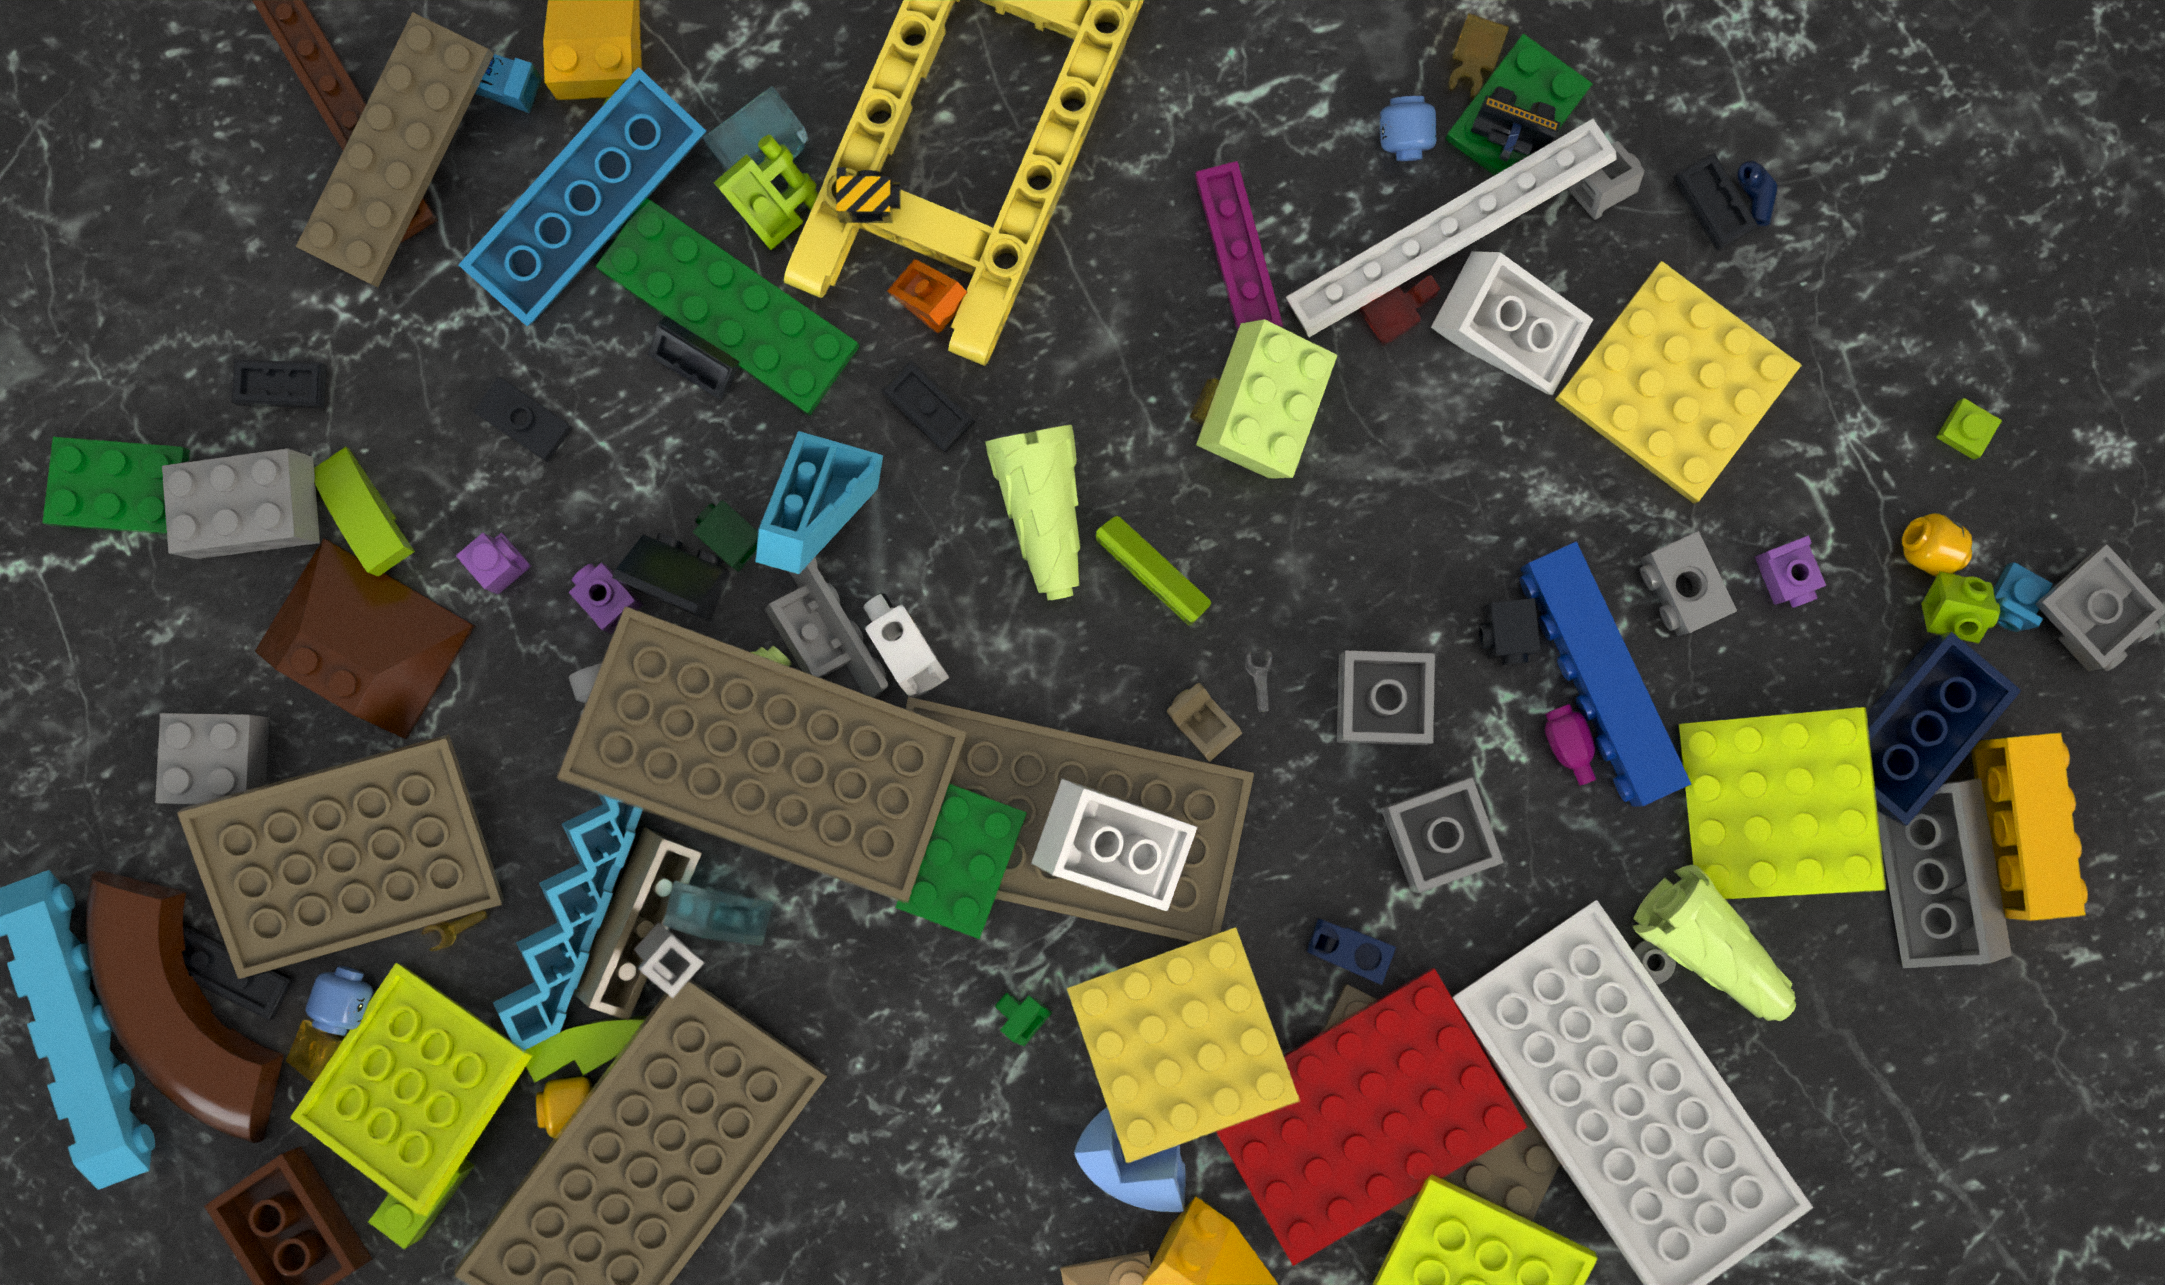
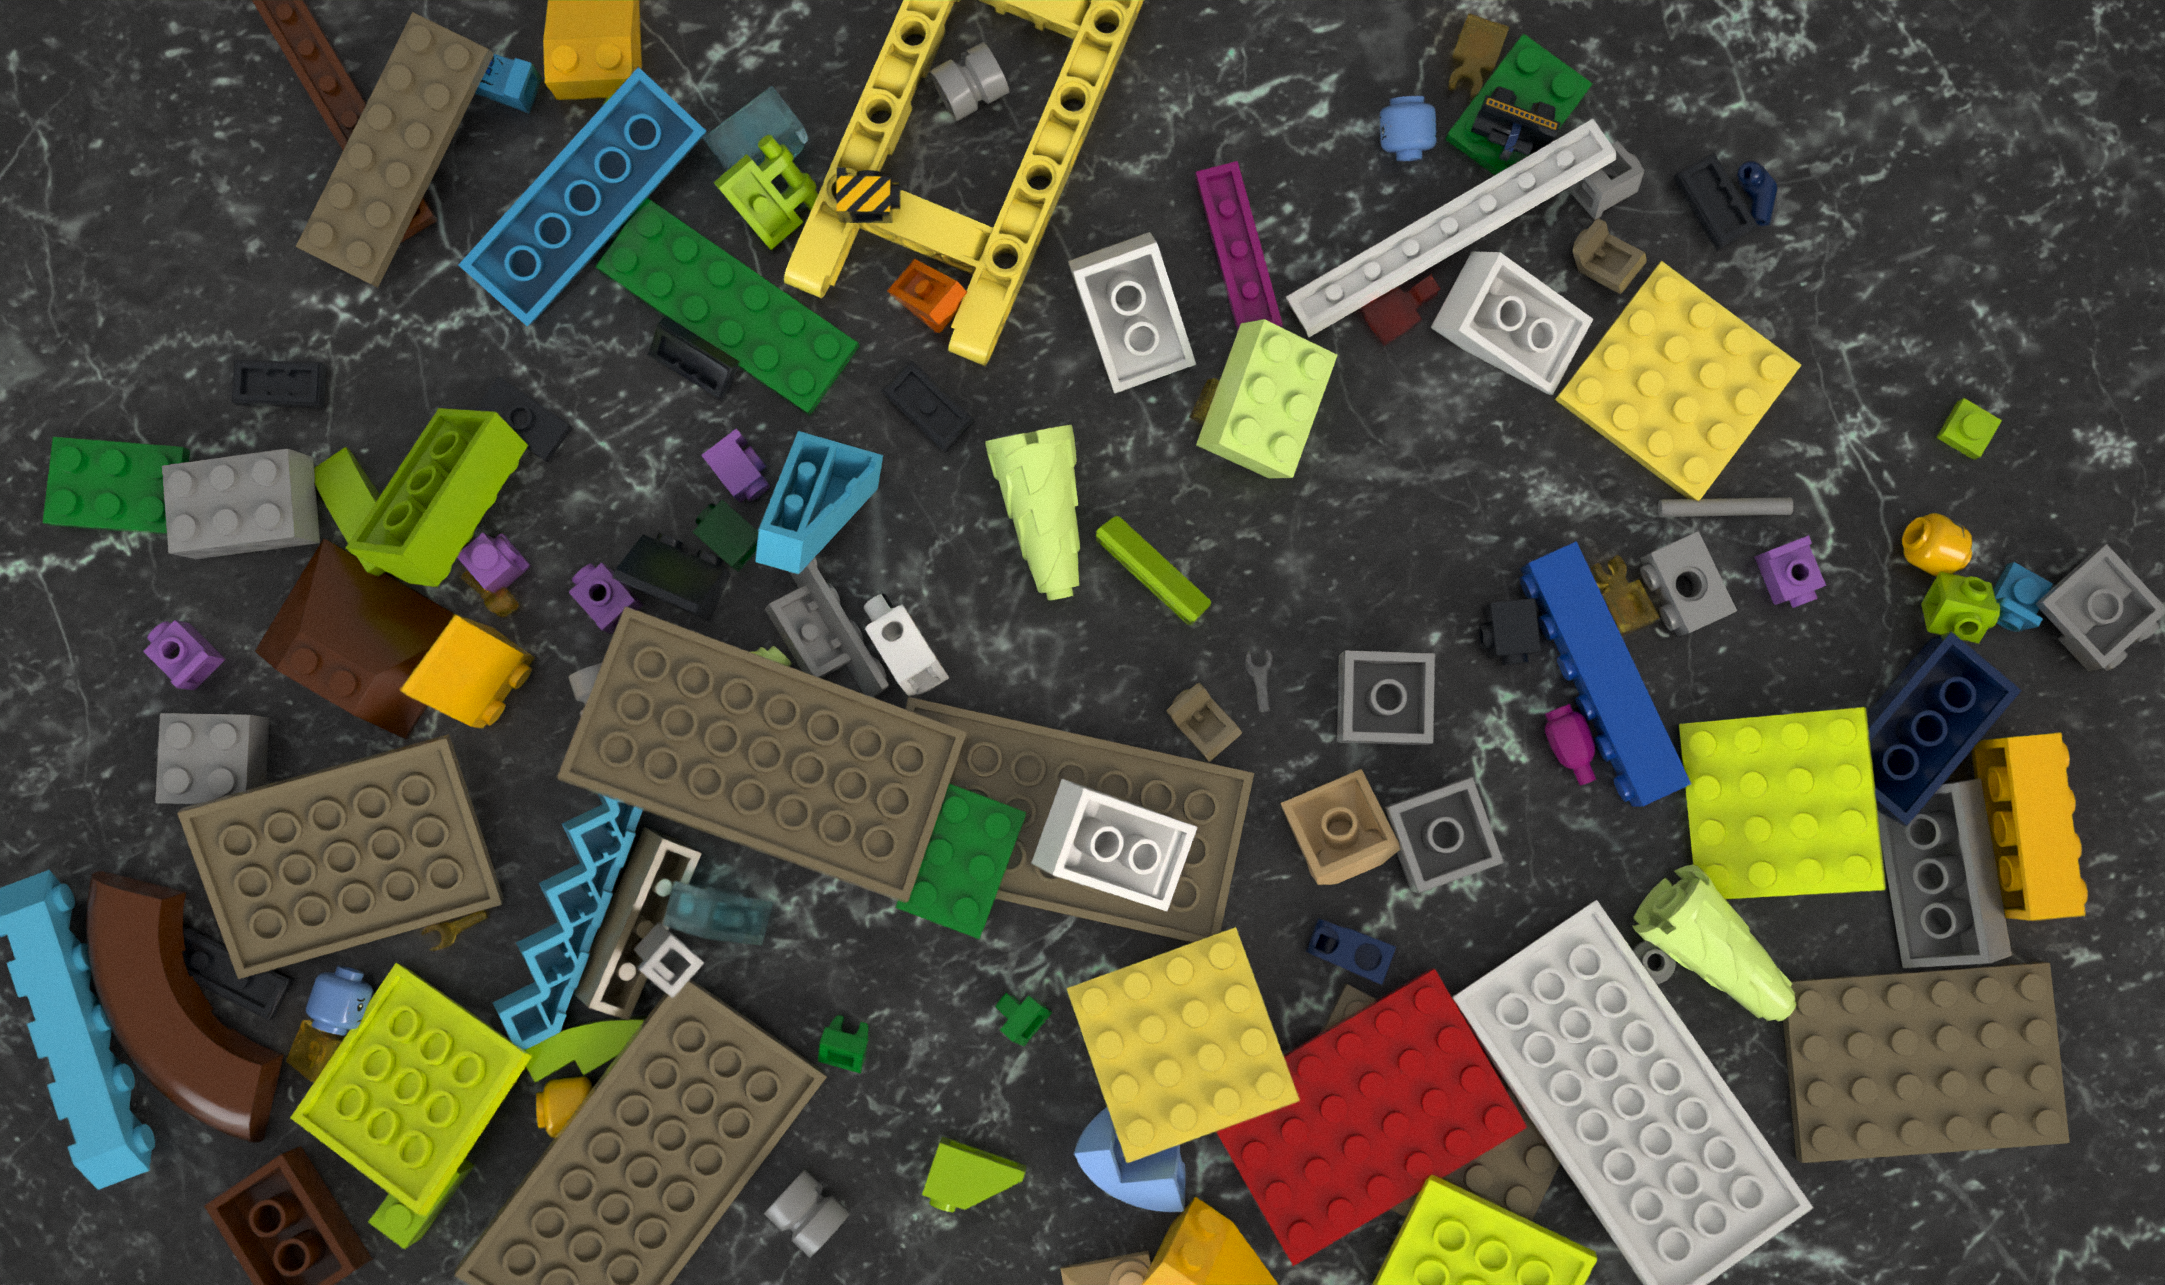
none -> medium lavender brick [143,620,226,691]
none -> lime slope [346,408,528,587]
none -> yellow slope [401,615,535,729]
none -> clear yellow hand [461,571,519,617]
none -> medium lavender brick [701,428,770,503]
none -> light grey wheel [764,1169,850,1258]
none -> green tile [818,1015,868,1074]
none -> lime slope [922,1136,1026,1212]
none -> light grey wheel [929,42,1009,121]
none -> white slope [1068,232,1196,394]
none -> tan slope [1281,769,1400,885]
none -> dark tan bracket [1572,218,1647,294]
none -> clear yellow plate [1590,555,1660,636]
none -> light grey bar [1658,497,1793,517]
none -> dark tan plate [1783,962,2070,1163]

